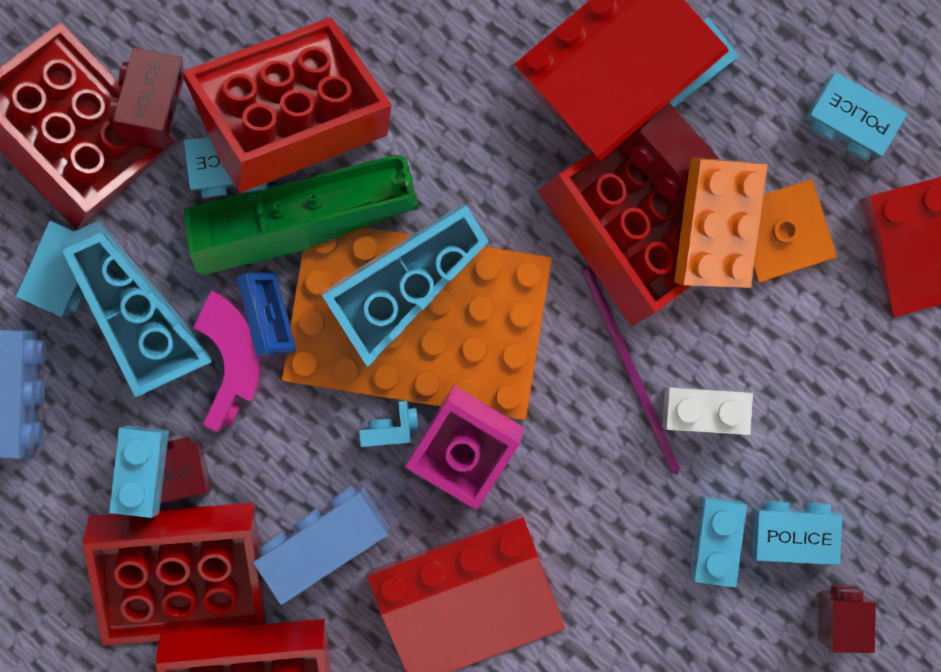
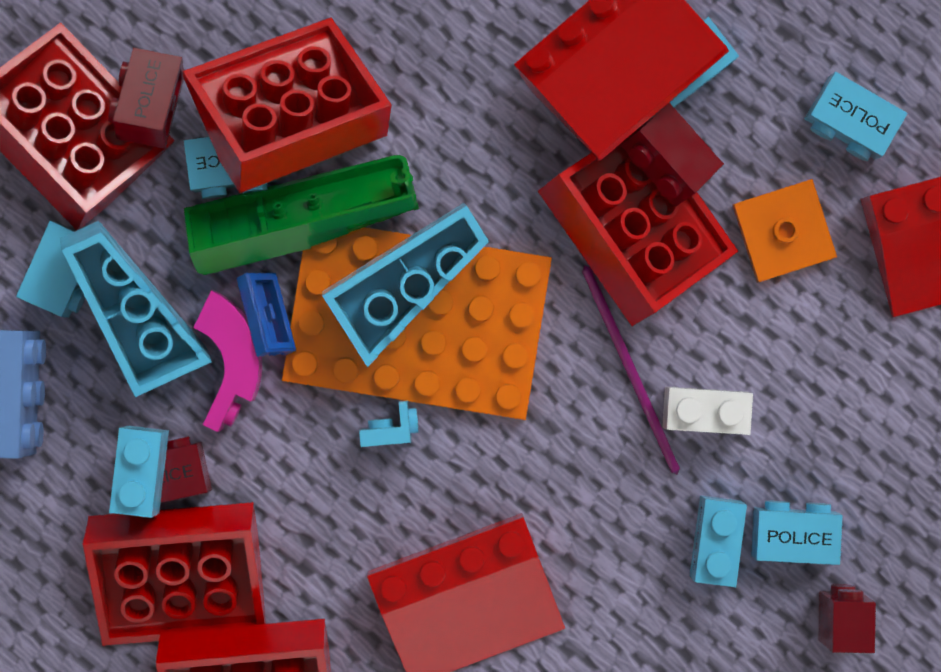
medium blue brick [253,485,391,605] -> none
dark pink brick [405,385,524,510] -> none
orange plate [674,157,768,288] -> none

